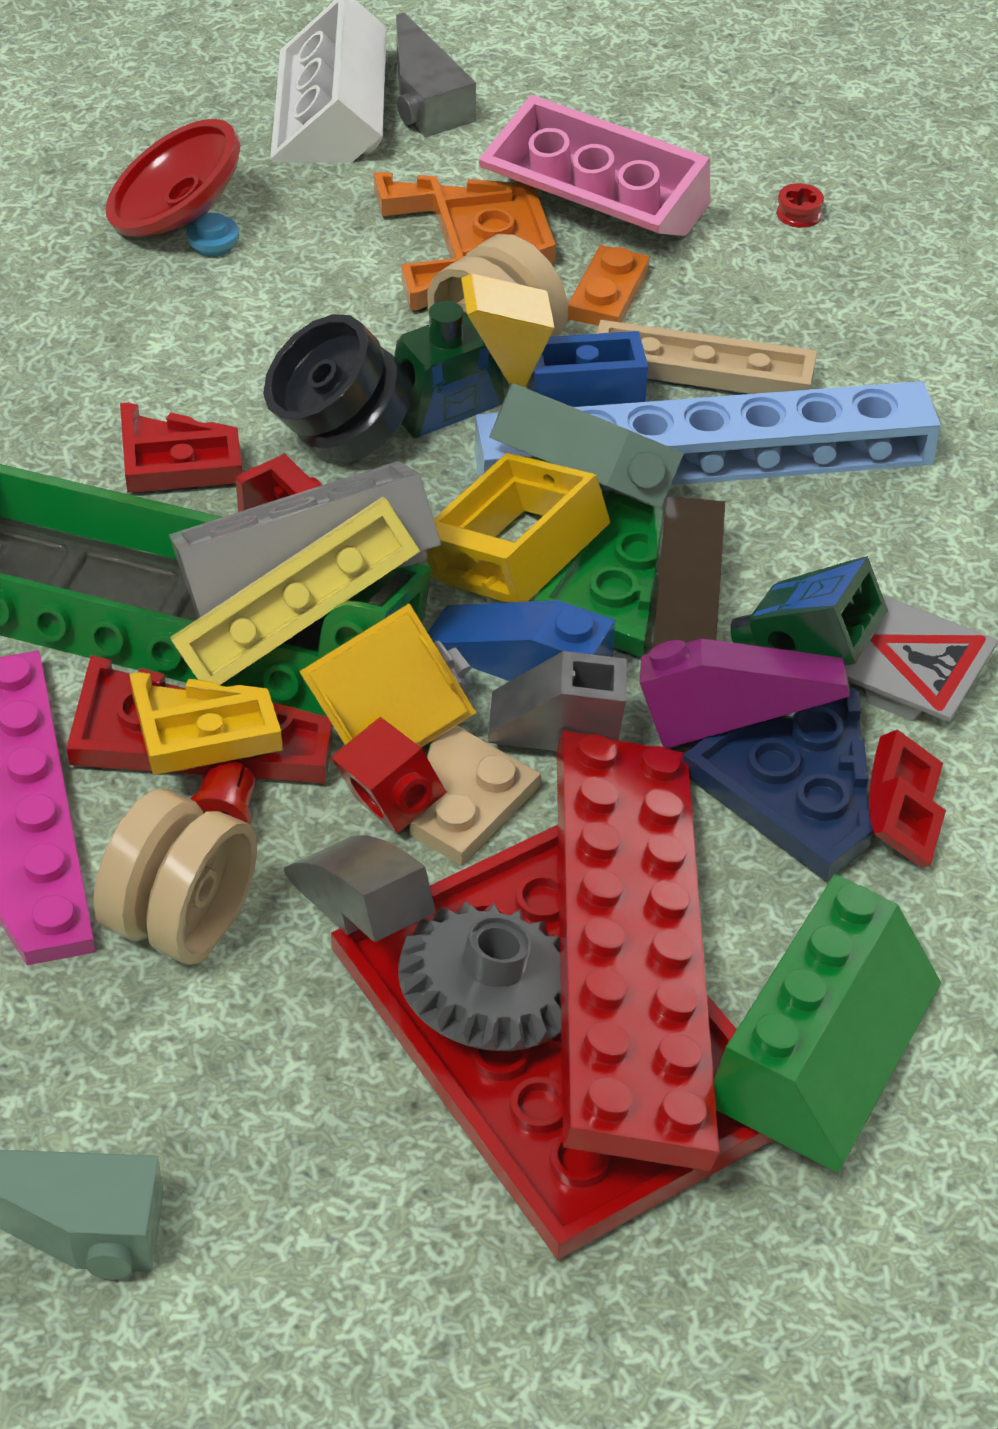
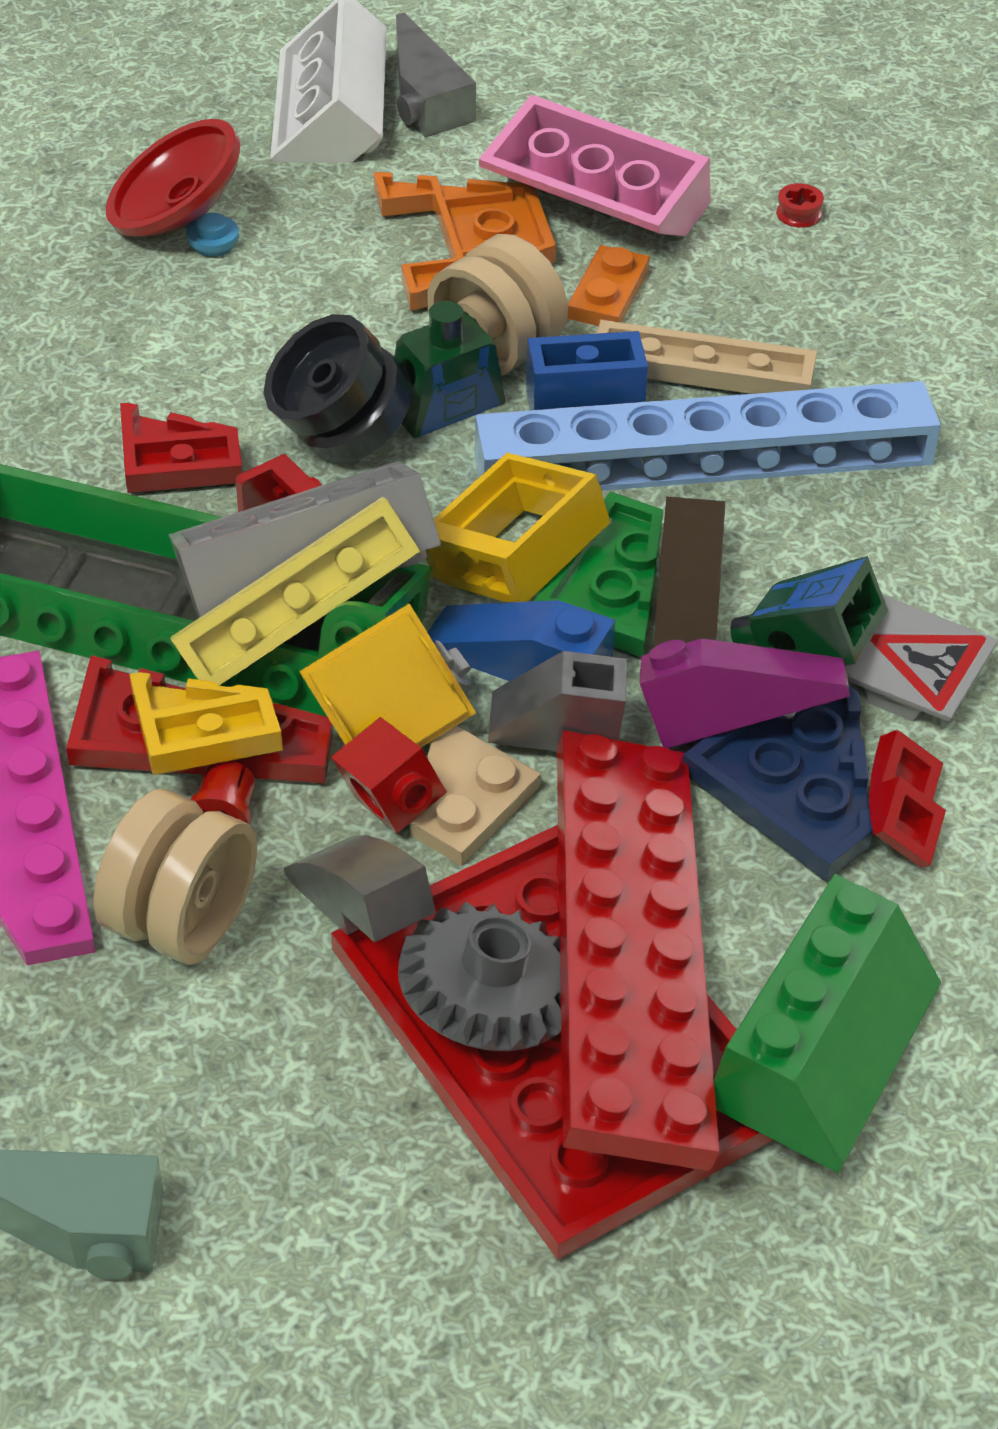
yellow slope [461,273,554,388] -> none
sand green slope [489,383,684,508] -> none

